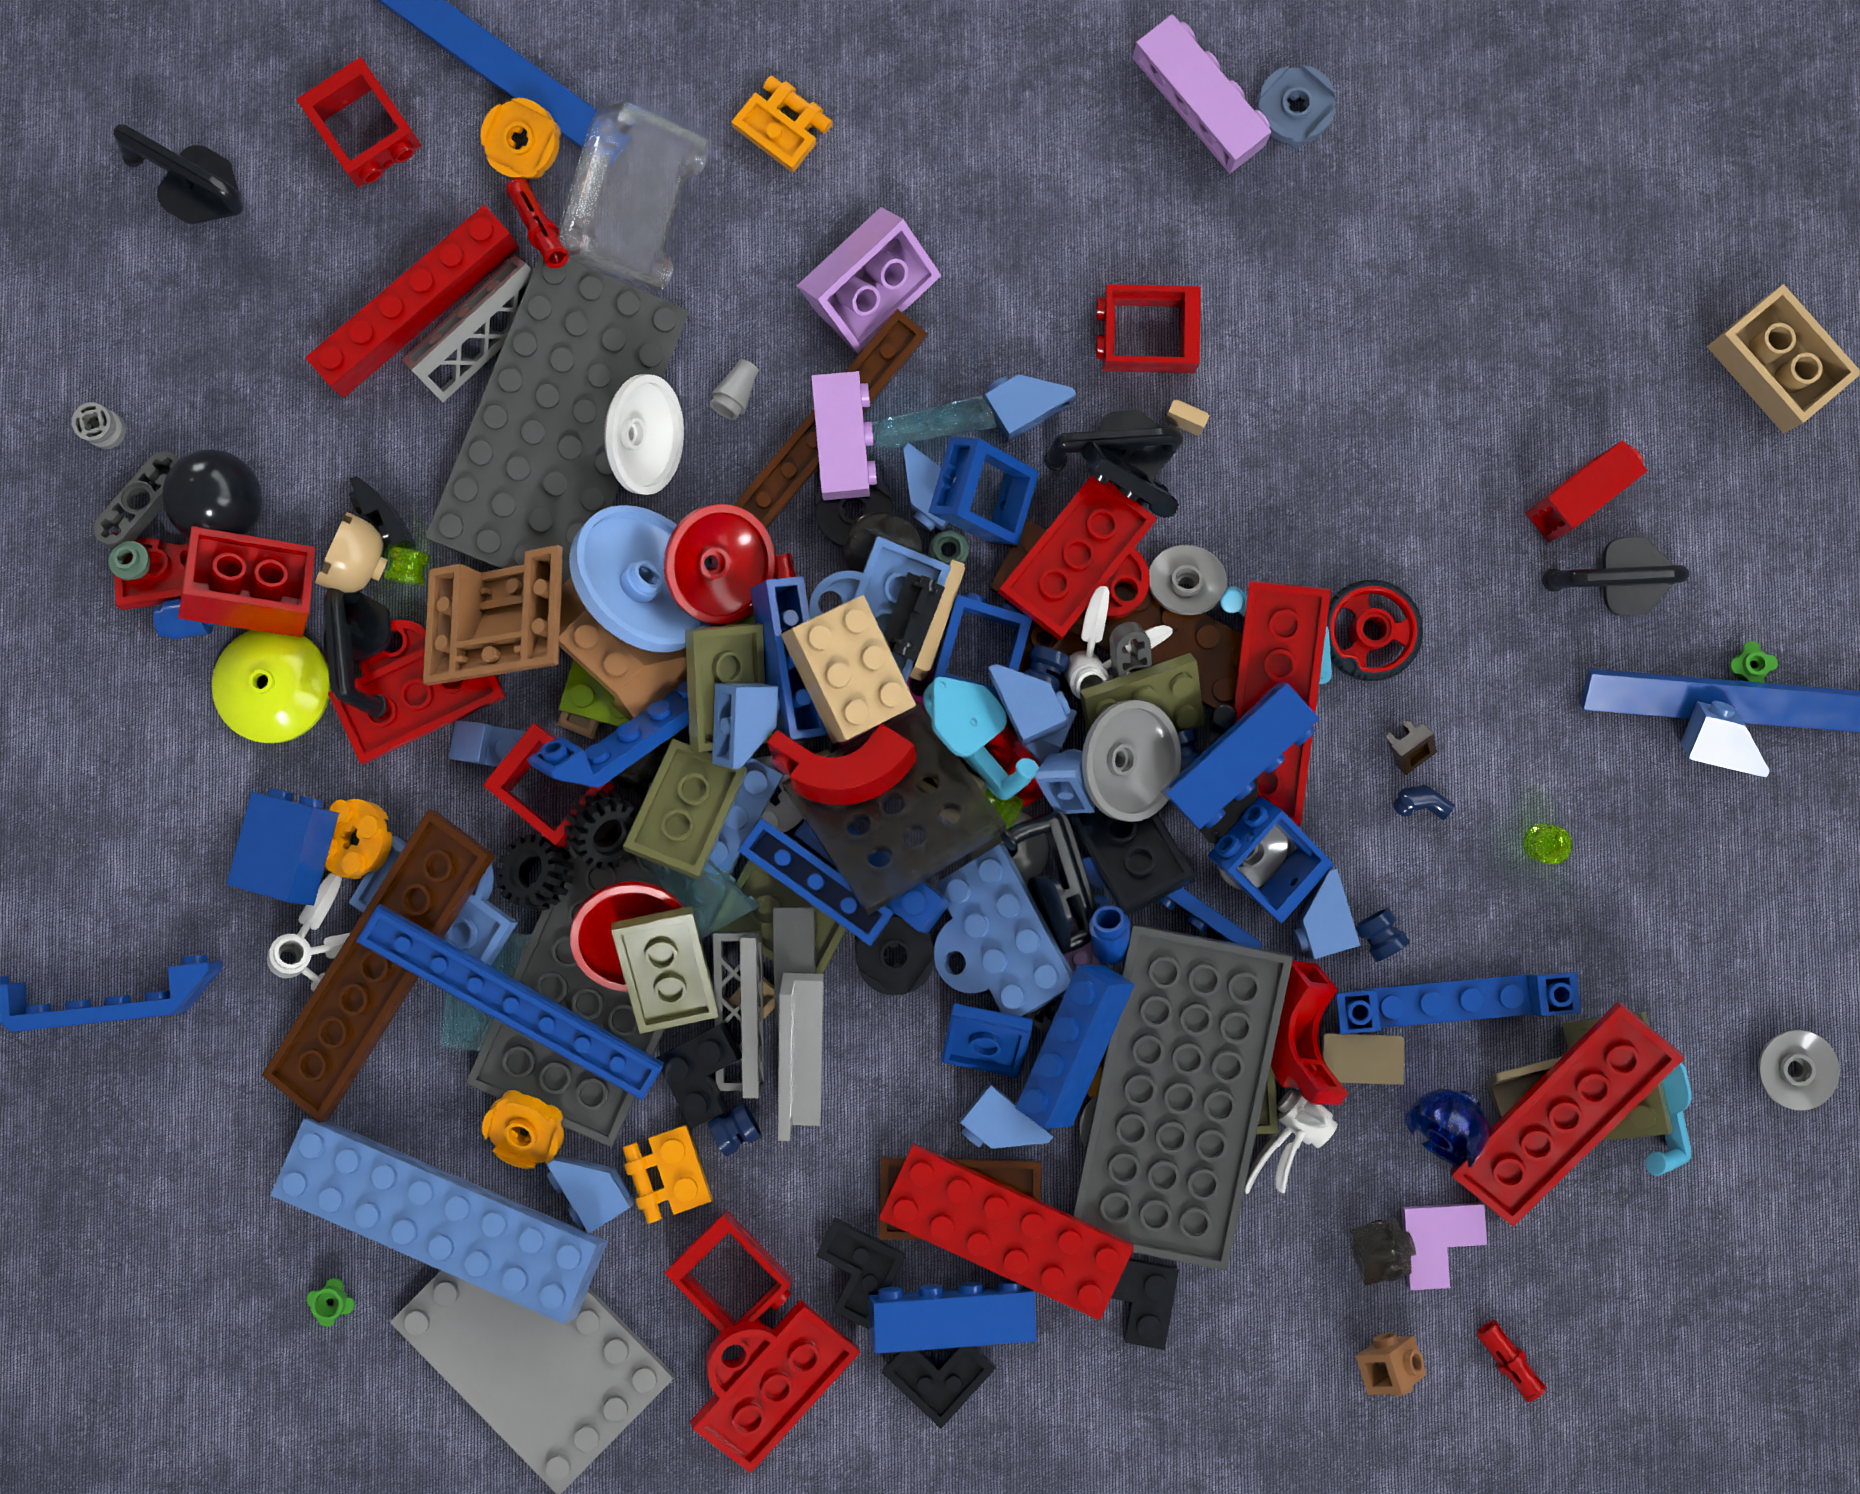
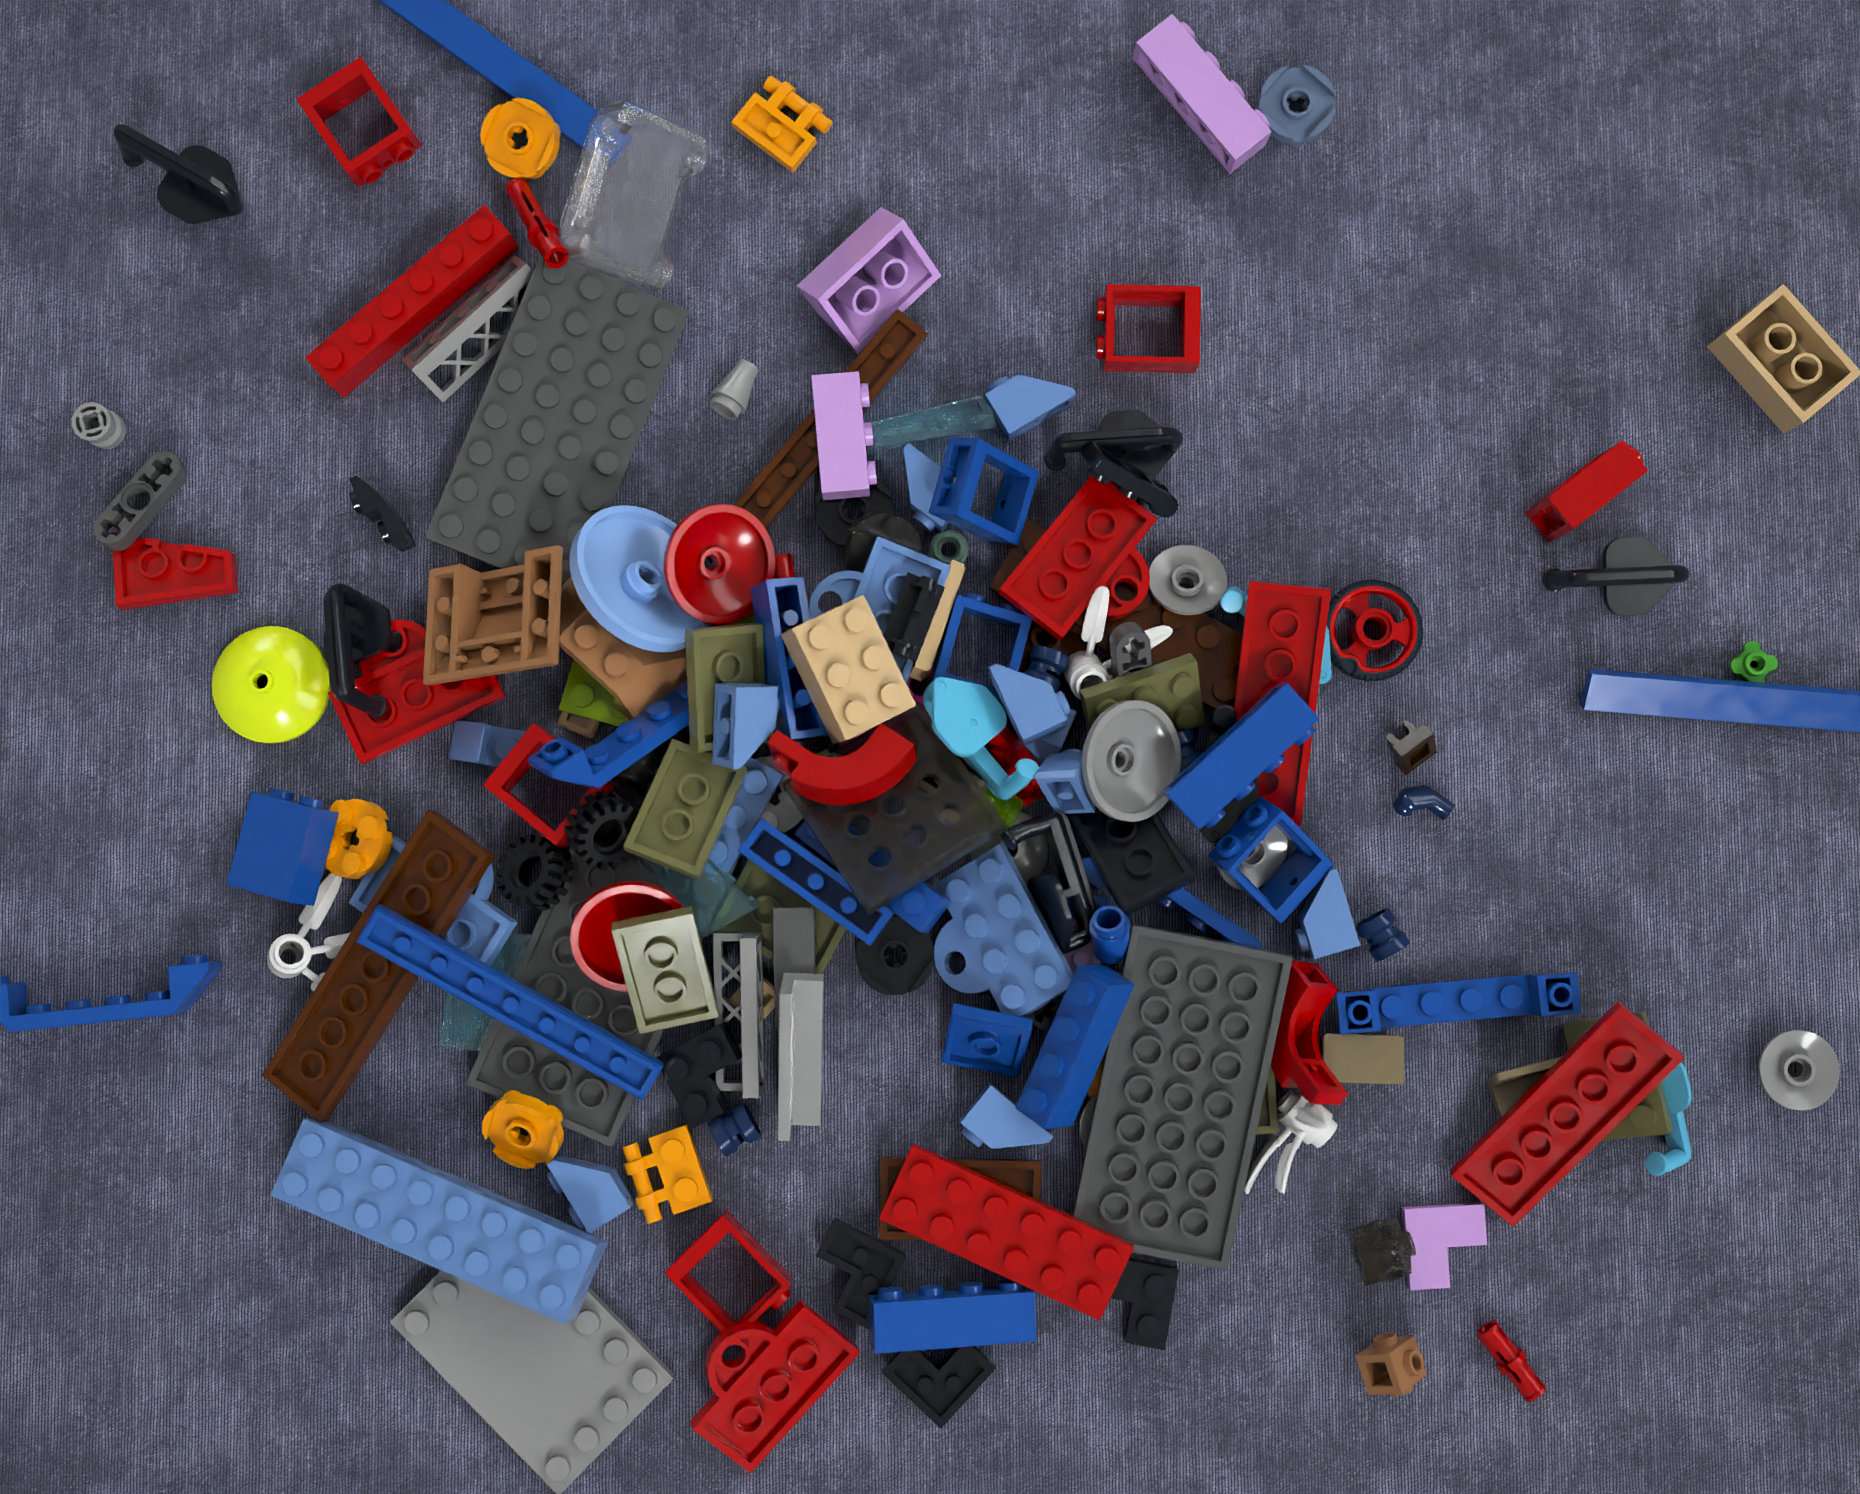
sand green plate [108,541,150,580] -> none
blue brick [153,599,217,640] -> none
black piece [162,449,262,538] -> none
red slope [178,526,316,637] -> none
bright green plate [306,1278,355,1327] -> none
tan cylinder [315,512,388,593] -> none
clear neon green wheel [384,547,430,587] -> none
white dish [604,374,684,495] -> none
tan tile [1164,399,1210,436] -> none
clear blue cylinder [1405,1088,1490,1167] -> none
clear neon green wheel [1523,823,1573,865] -> none
slope [1680,701,1770,778] -> none

